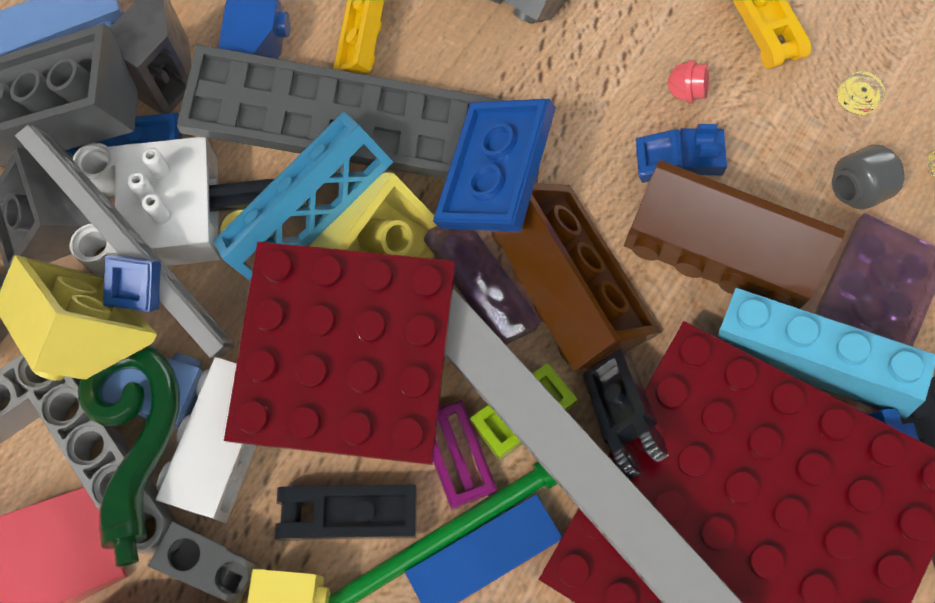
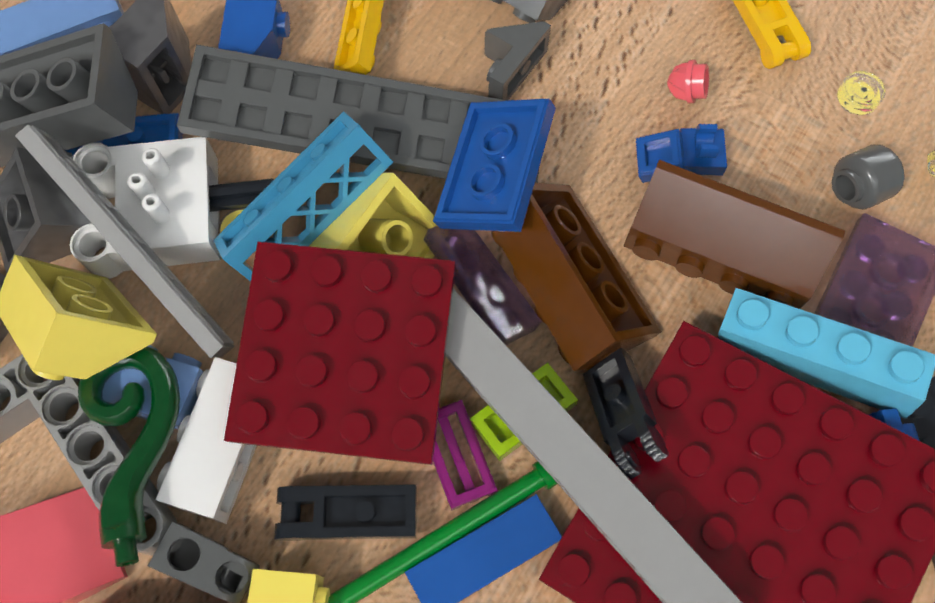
blue tile [103,254,161,312] -> none
none -> dark grey slope [484,21,551,101]

